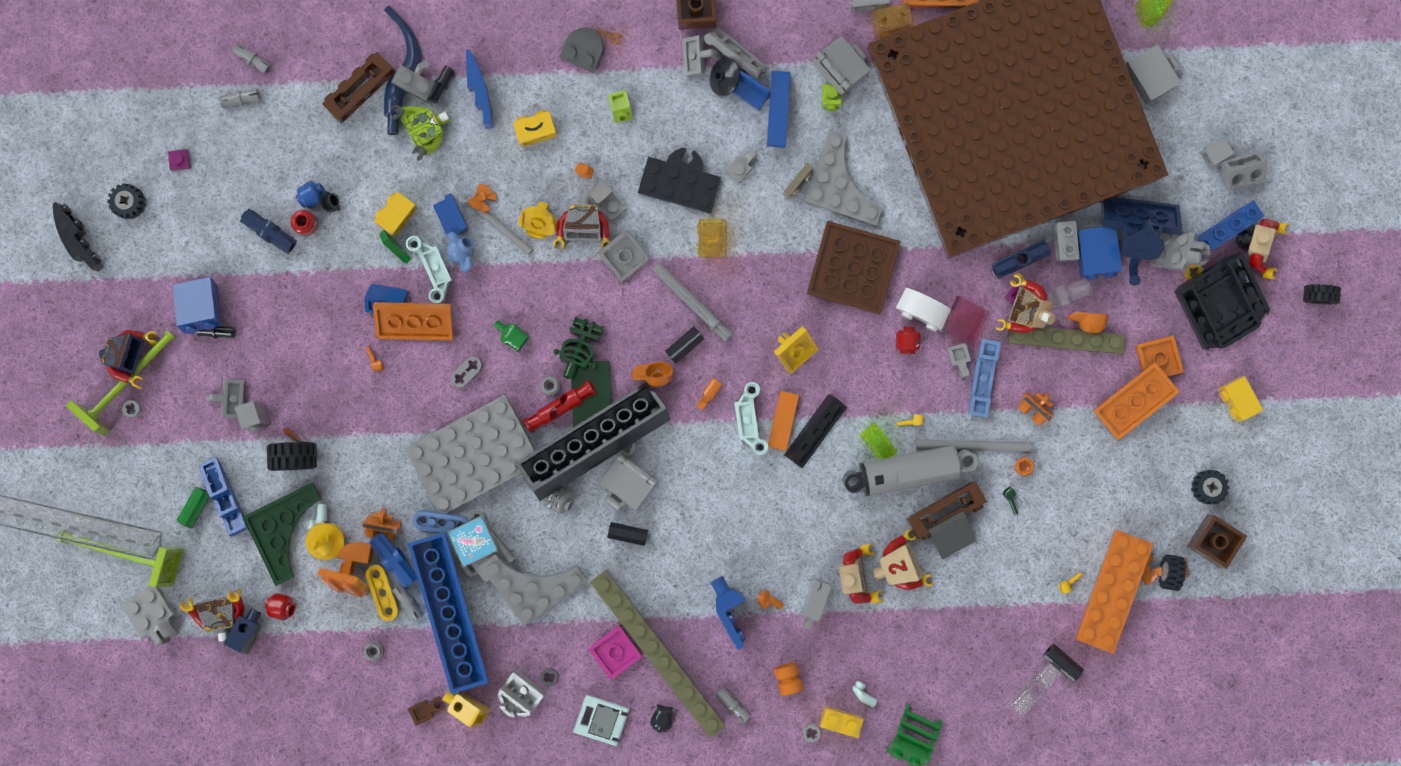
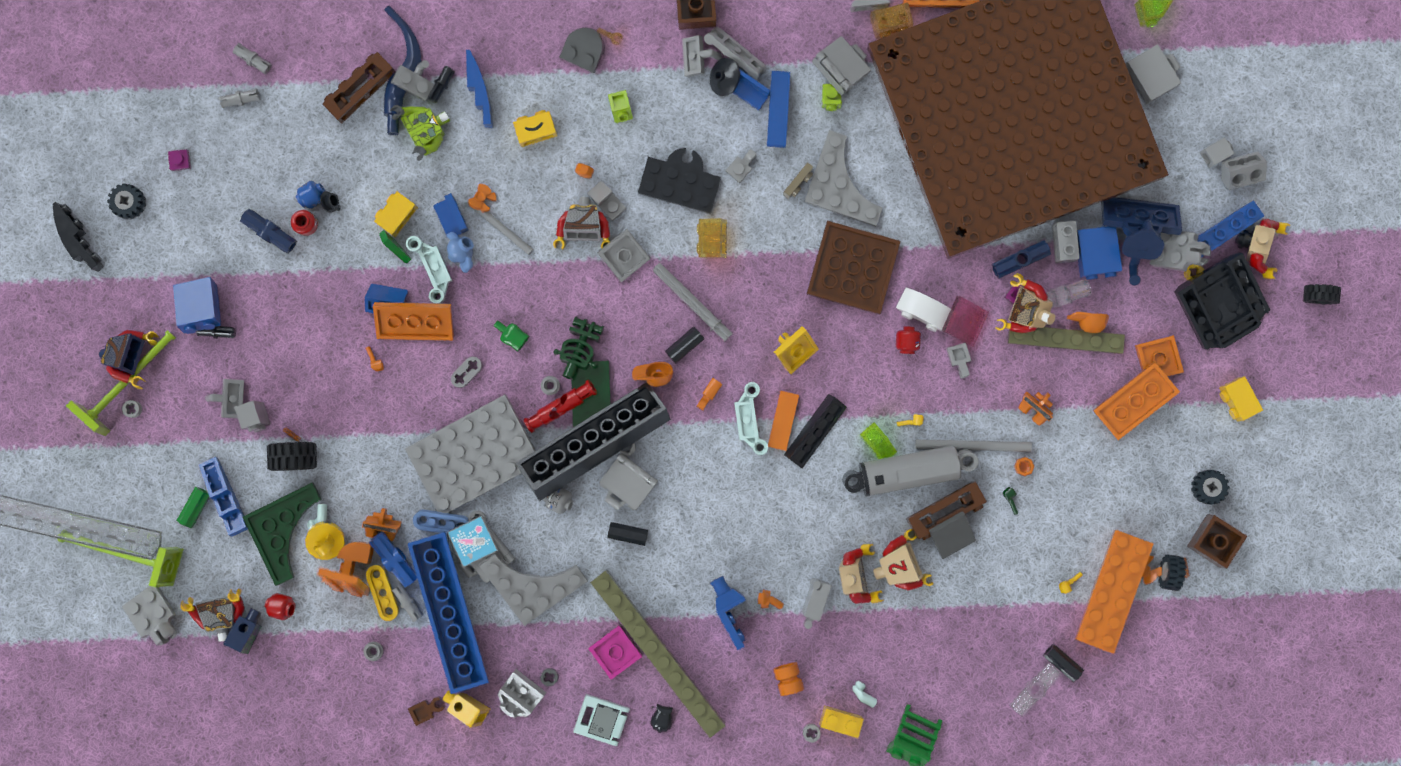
yellow tile [518,201,557,239] -> none
light grey pin [715,687,751,724] -> none
medium blue slope [968,339,1001,418] -> none

